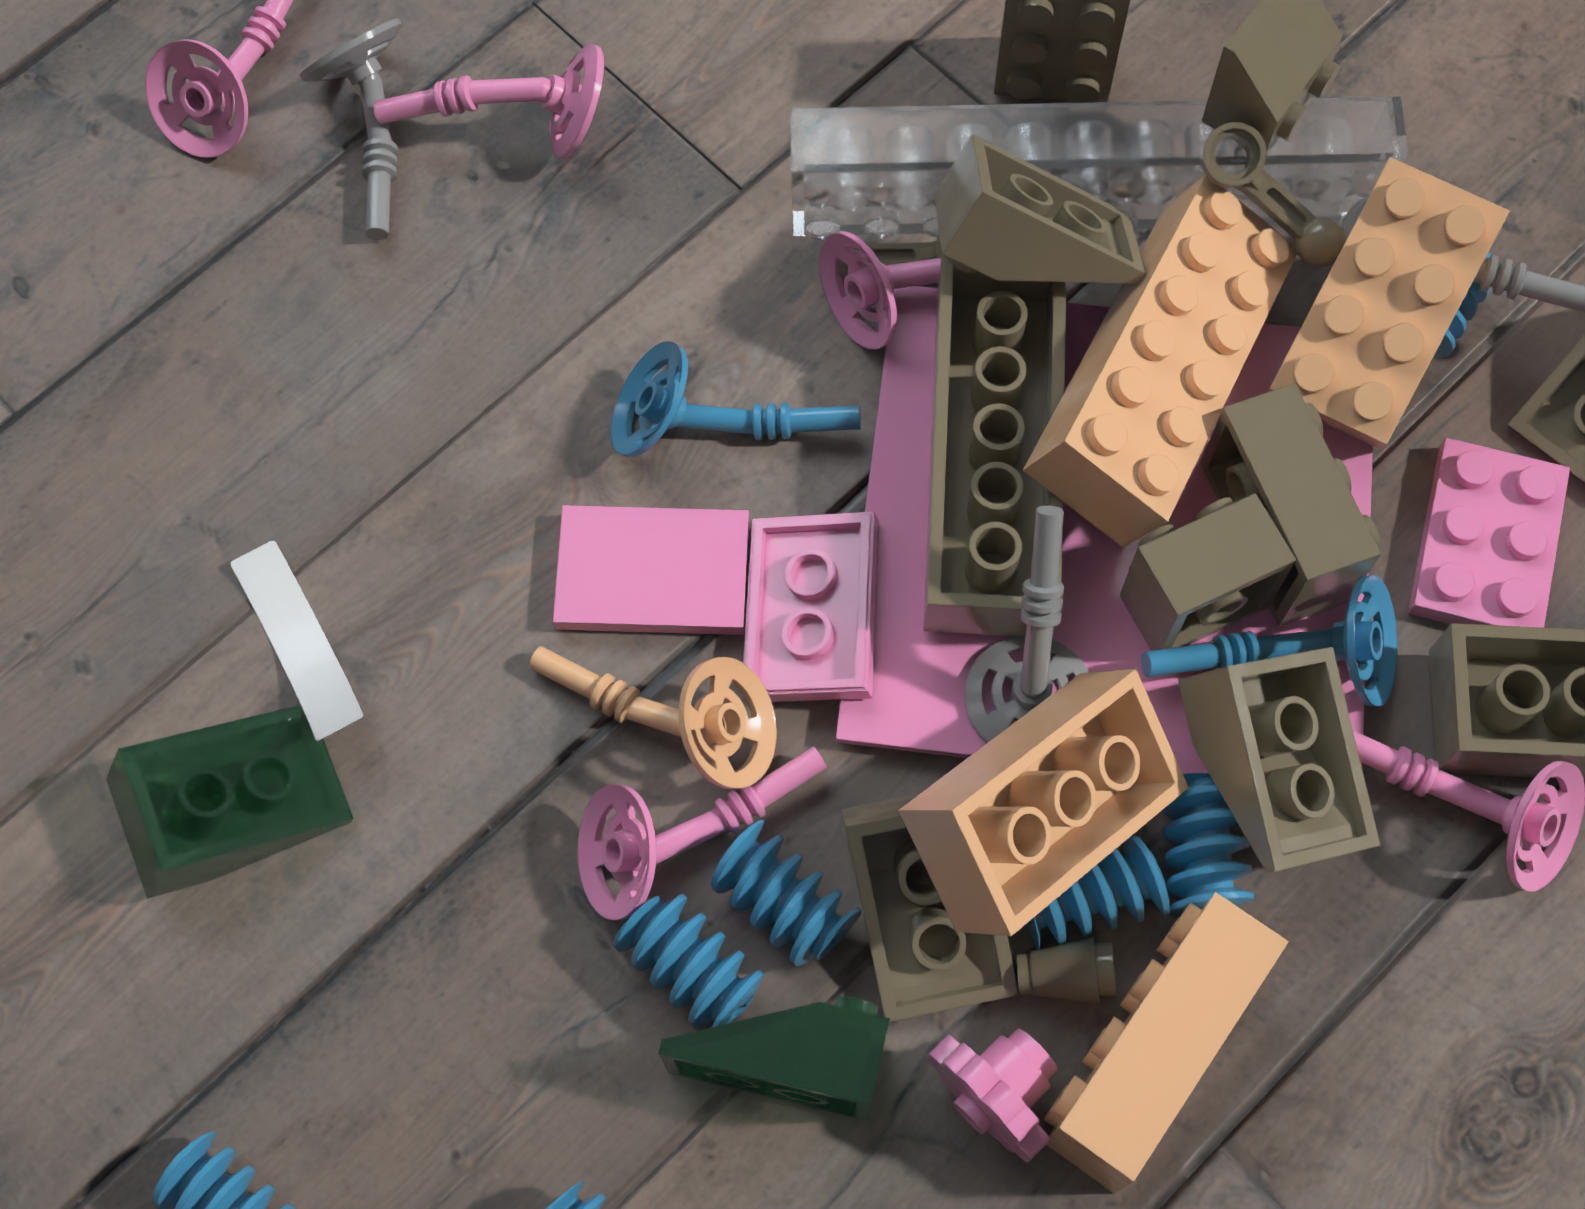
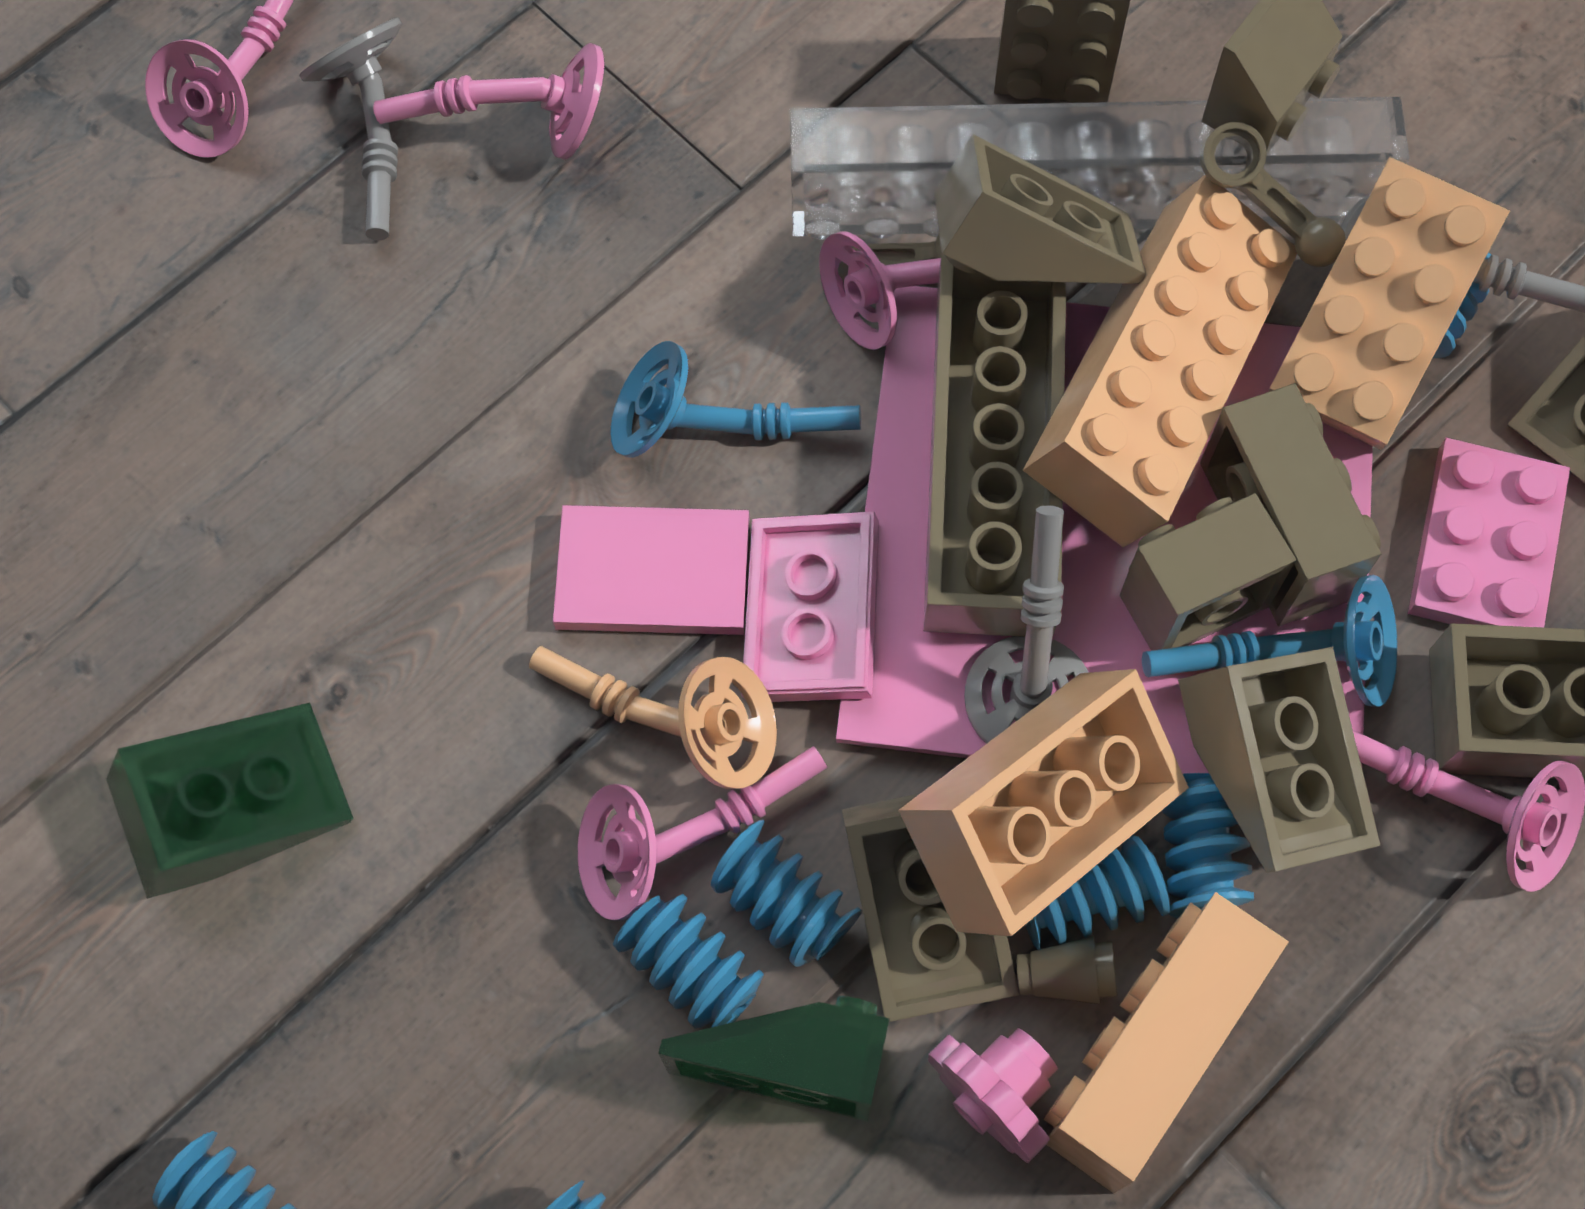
white sticker [231,541,363,741] -> none

